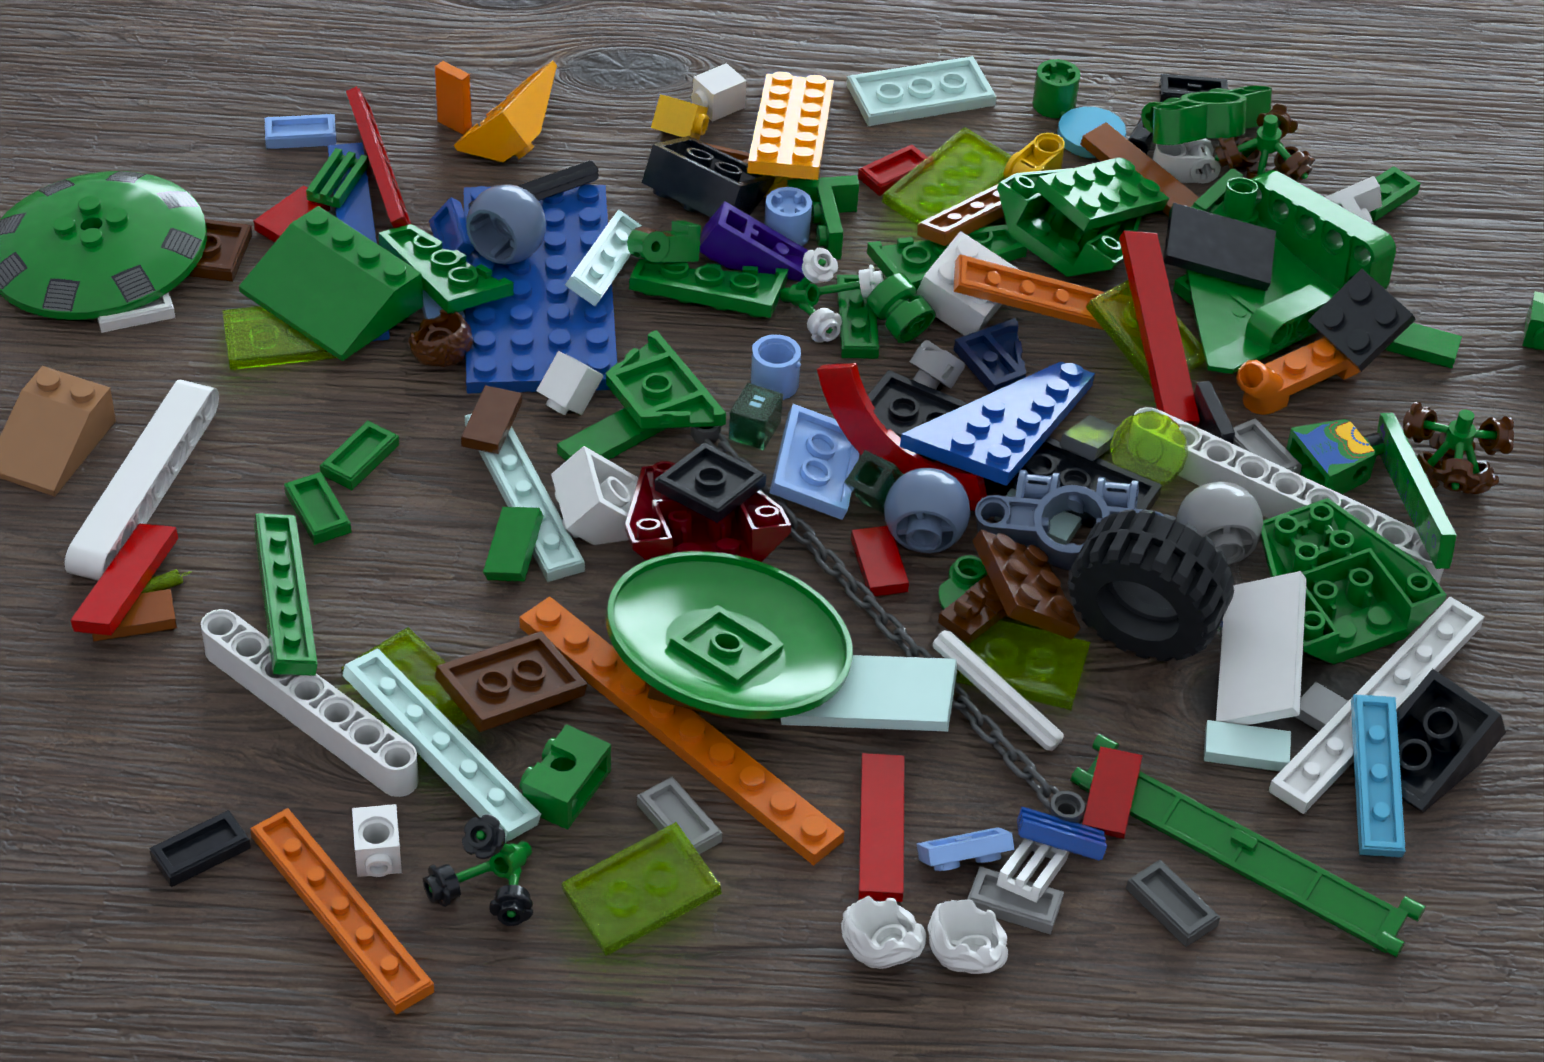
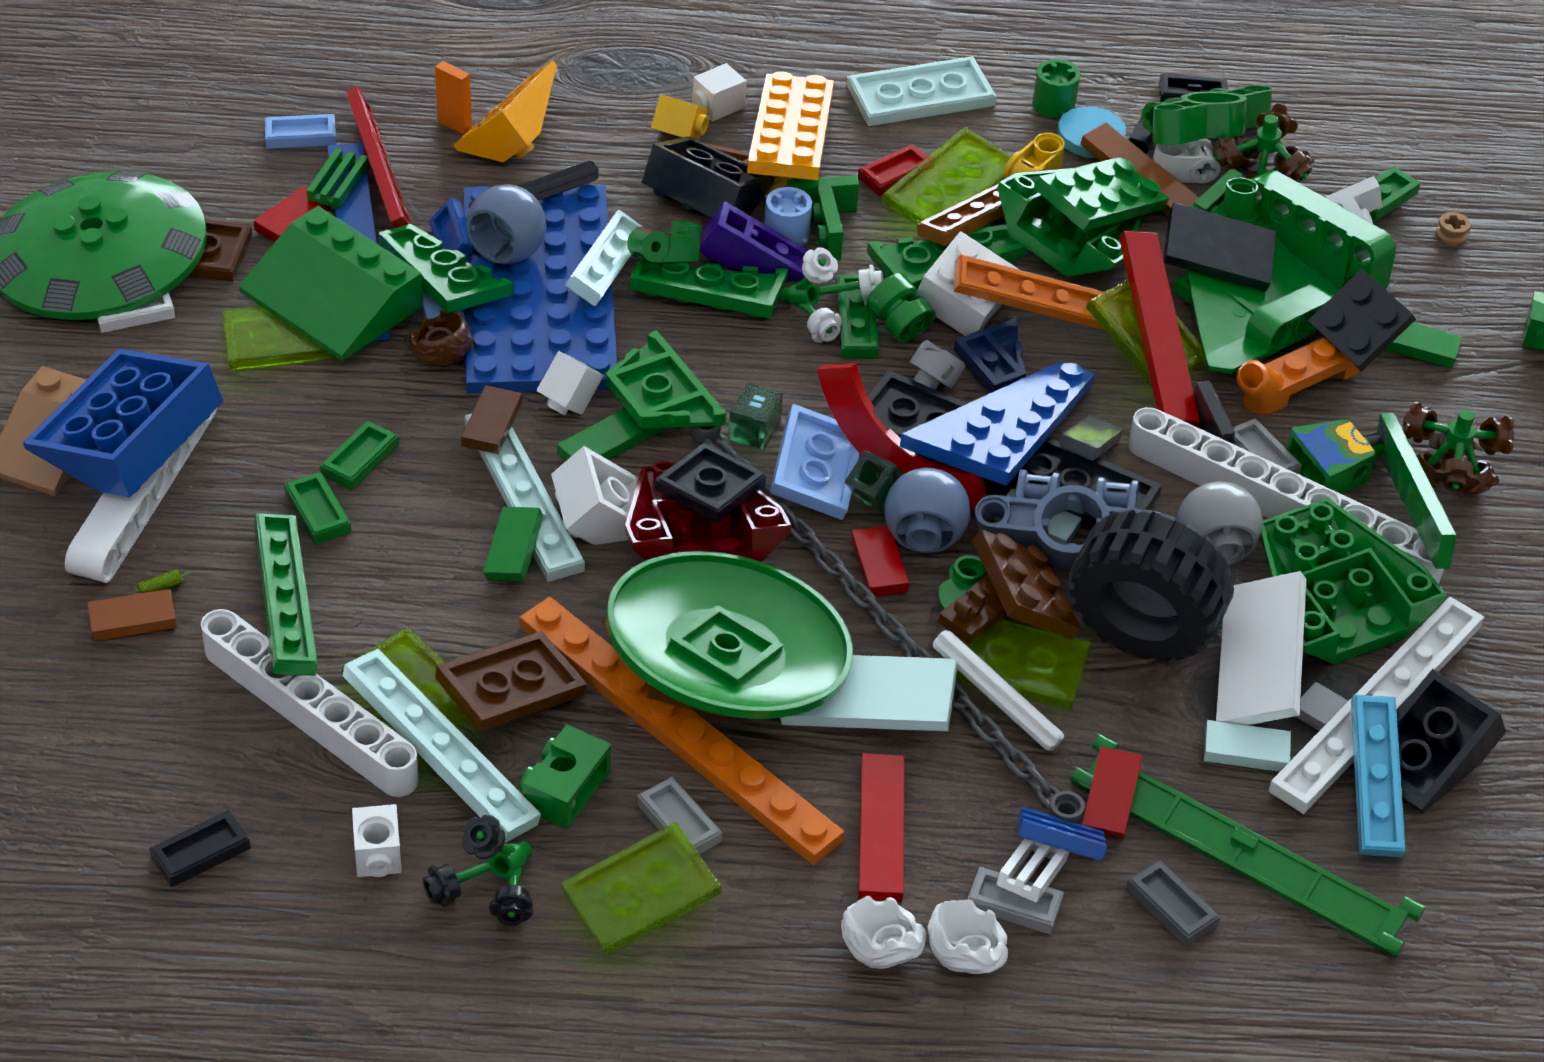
red tile [71,523,178,636] -> none
orange tile [250,808,434,1015] -> none
light blue piece [750,335,801,401] -> none
light blue plate [916,827,1014,871] -> none
clear neon green tile [1110,411,1188,486] -> none
none -> blue slope [23,349,224,498]
none -> medium nougat bush [1436,212,1471,246]

